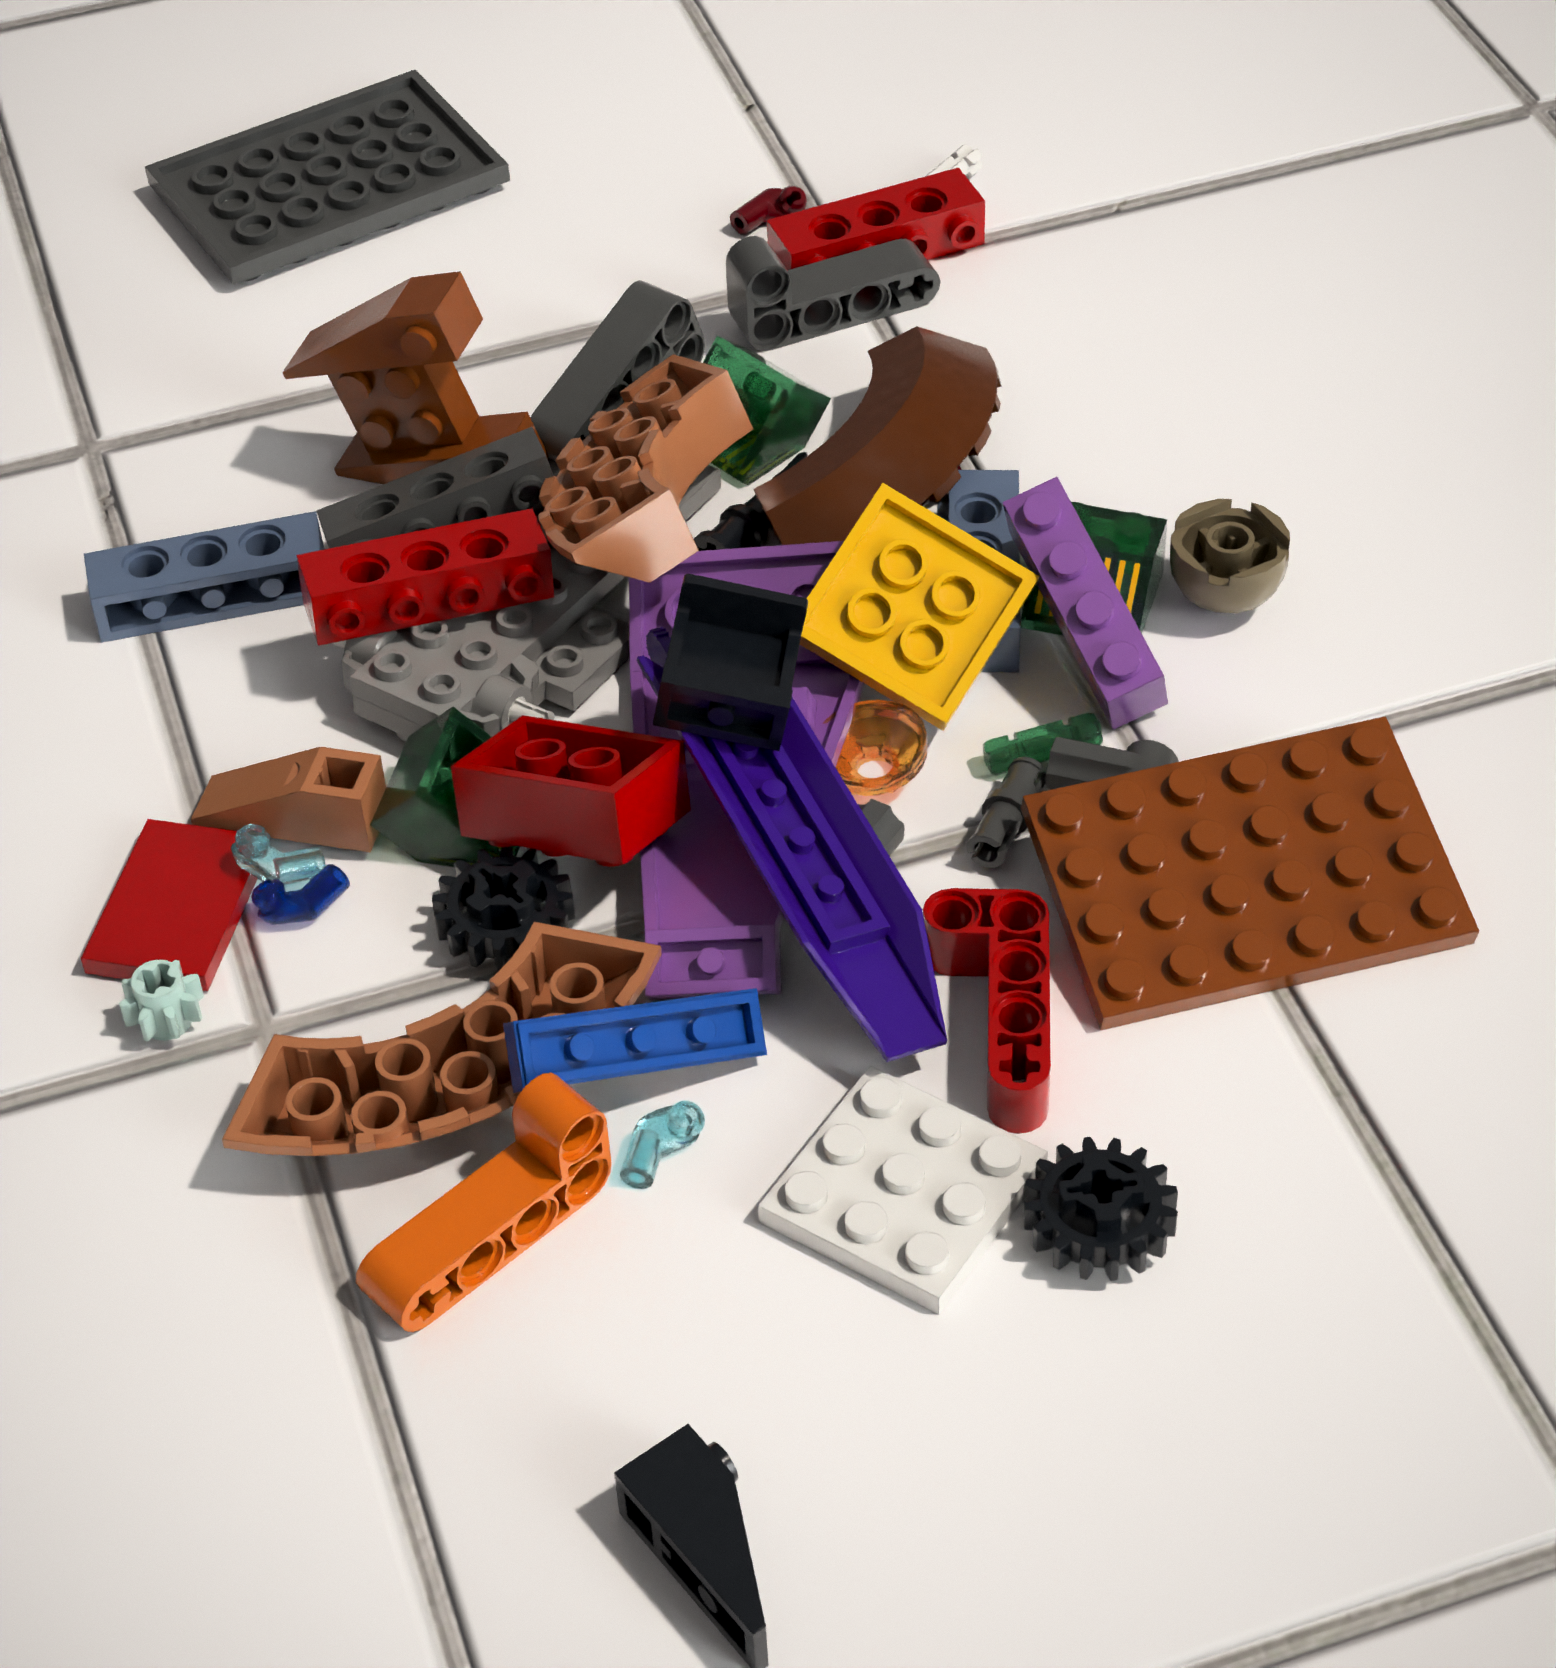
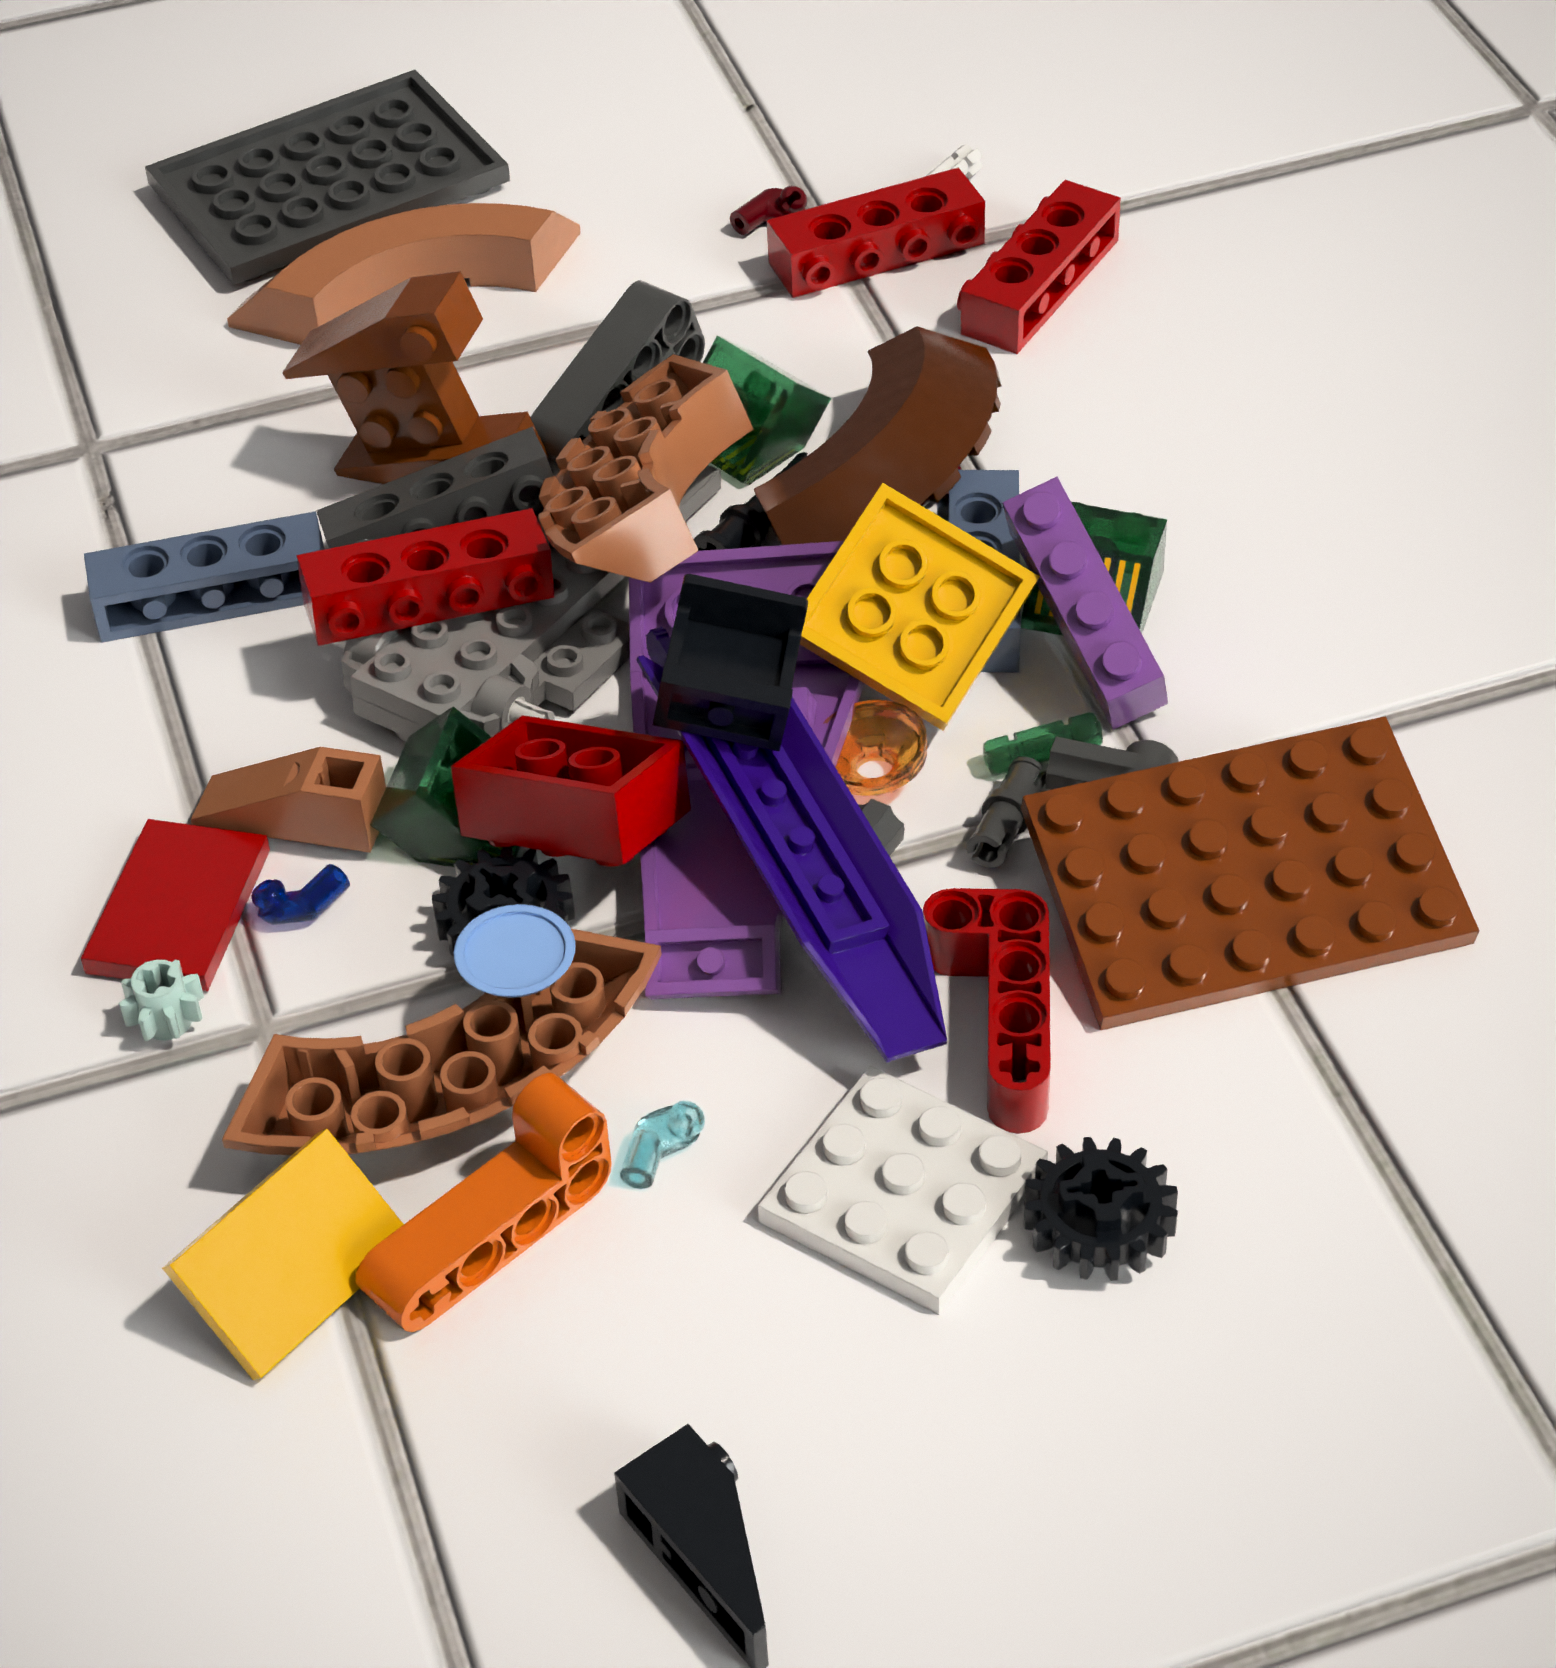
clear light blue arm [231,824,326,887] -> none
blue tile [503,988,767,1093] -> none
dark grey beam [725,236,941,351] -> none
dark tan cylinder [1170,498,1290,614] -> none
none -> yellow tile [162,1129,404,1380]
none -> nougat brick [227,203,581,345]
none -> light blue piece [454,904,576,998]
none -> red brick [957,180,1121,354]

